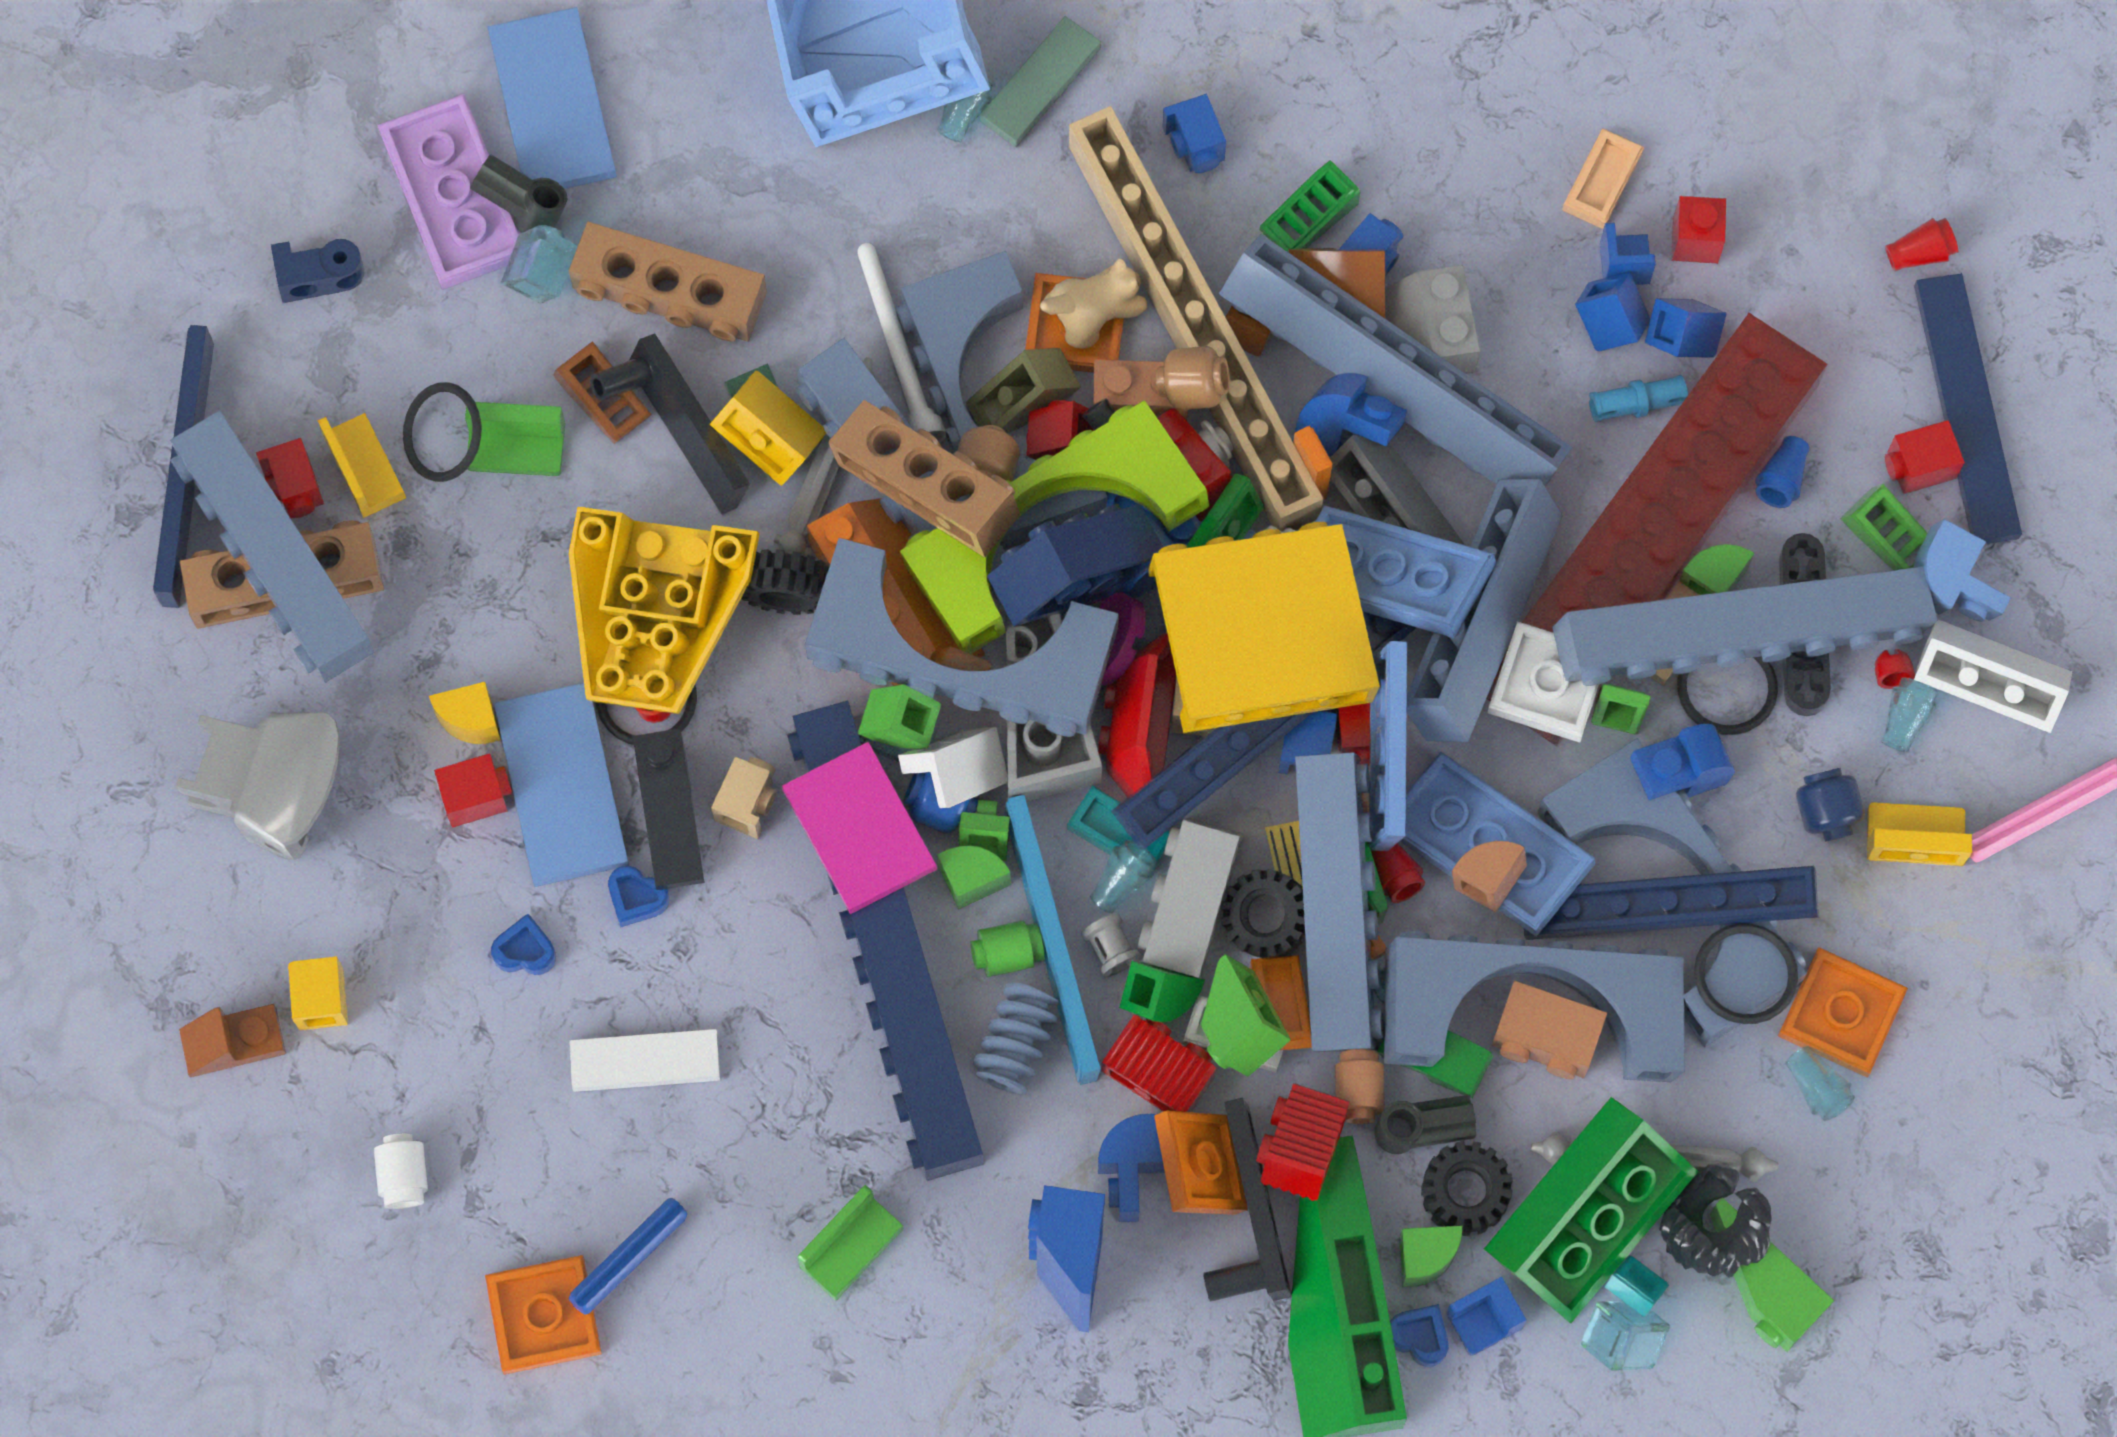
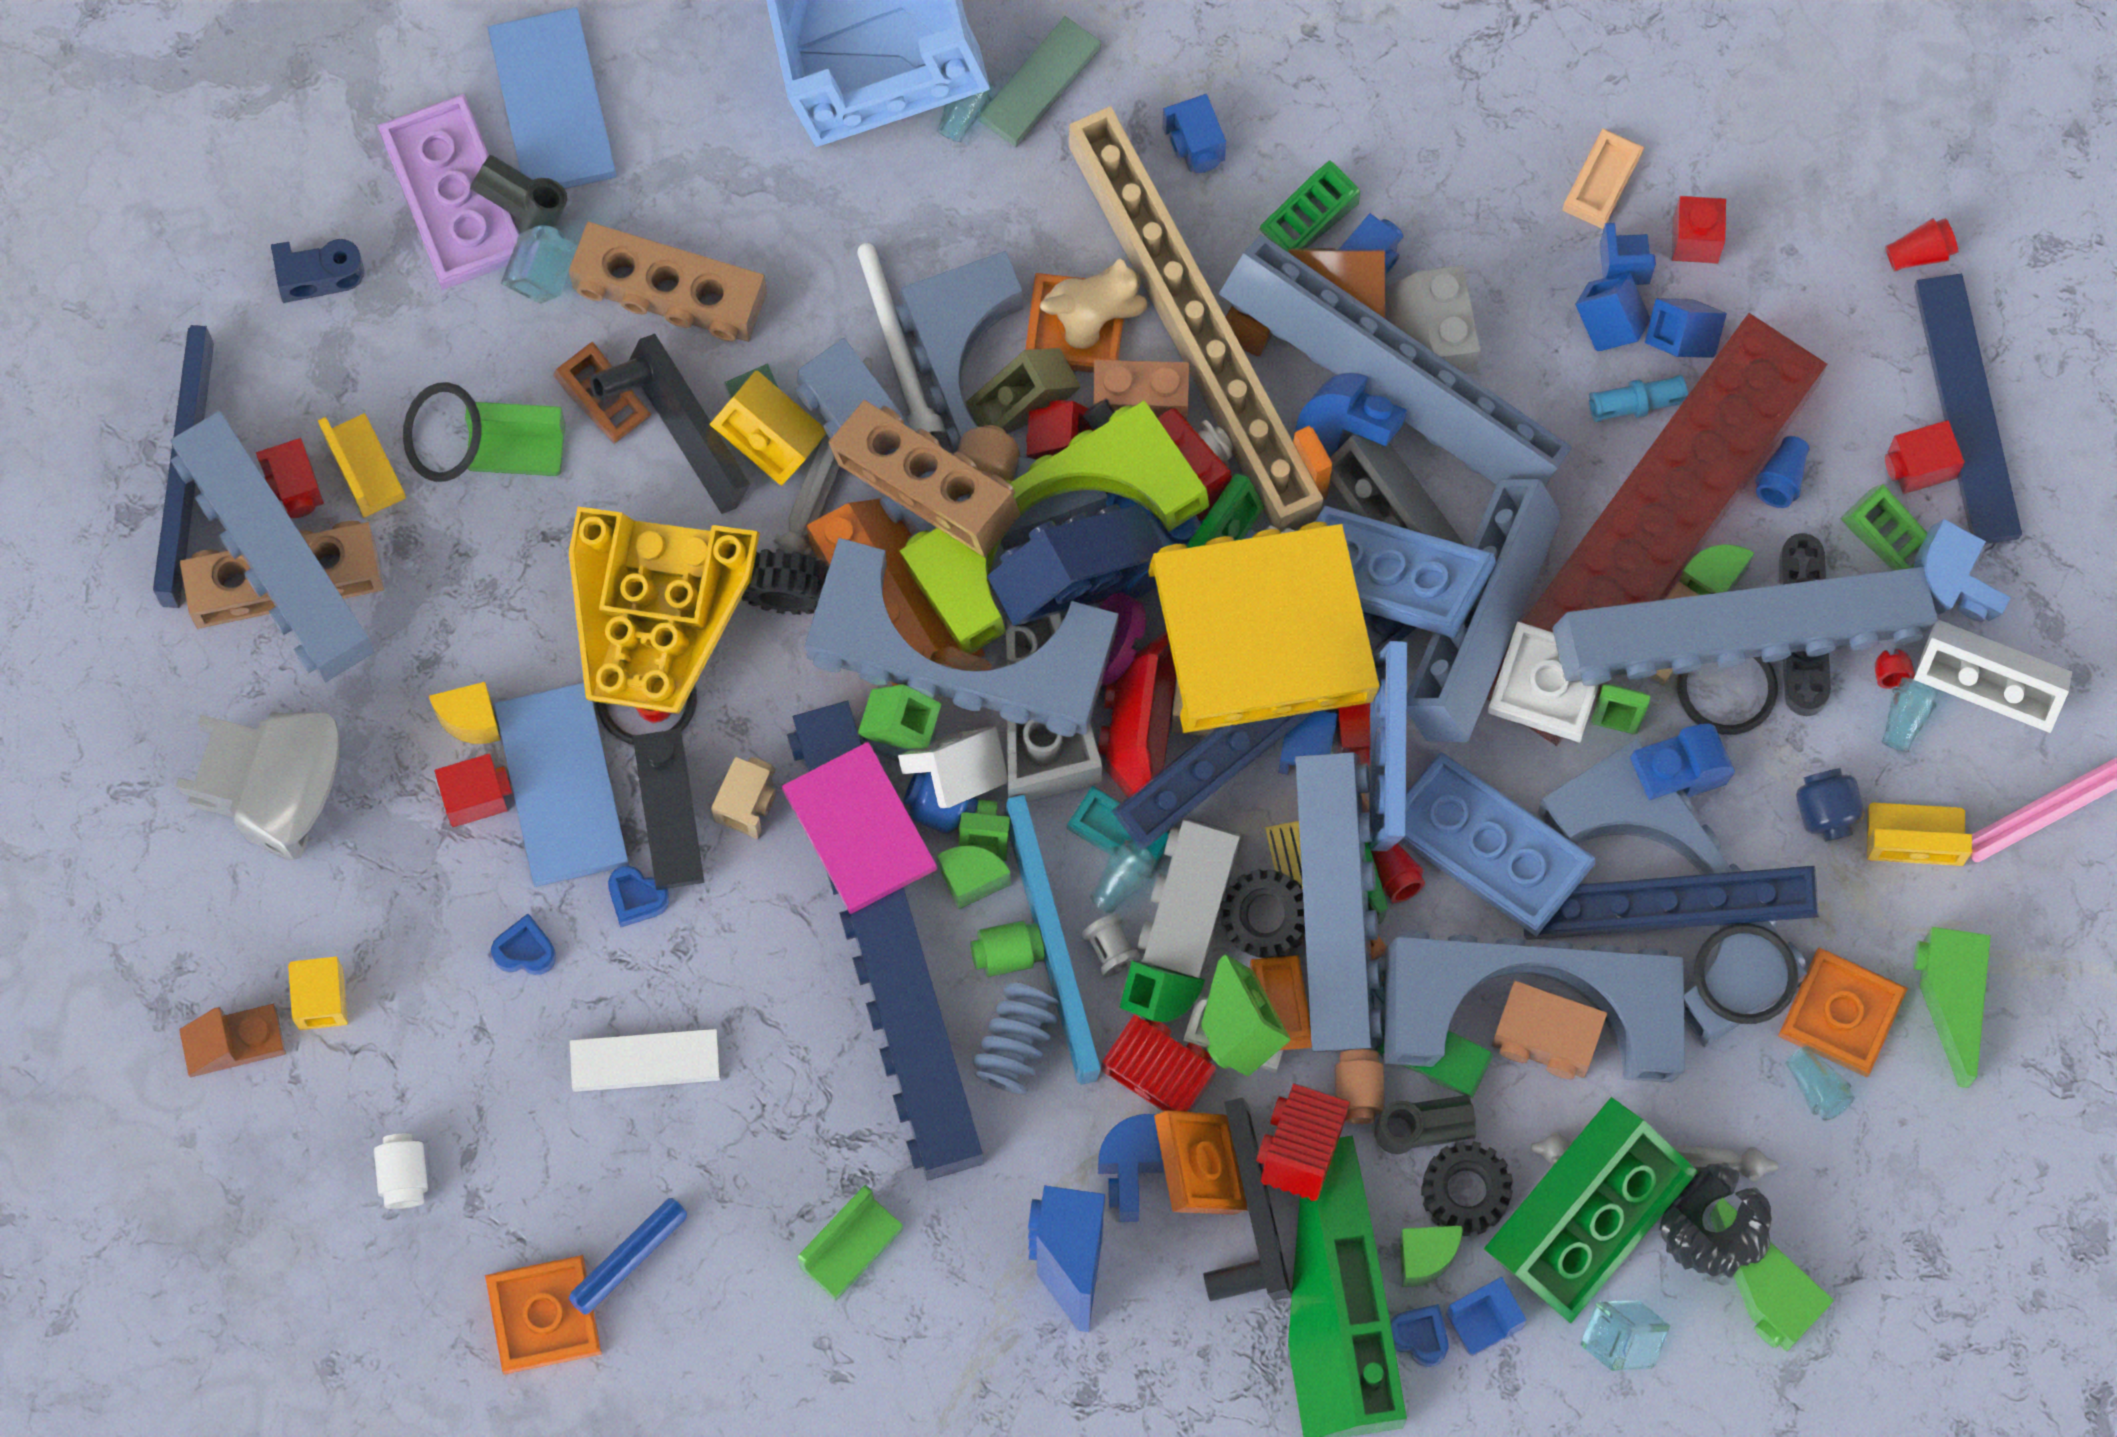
medium nougat head [1156,346,1230,410] -> none
nougat brick [1452,841,1527,912] -> none
teal tile [1604,1255,1669,1317] -> none
none -> bright green slope [1913,927,1991,1088]

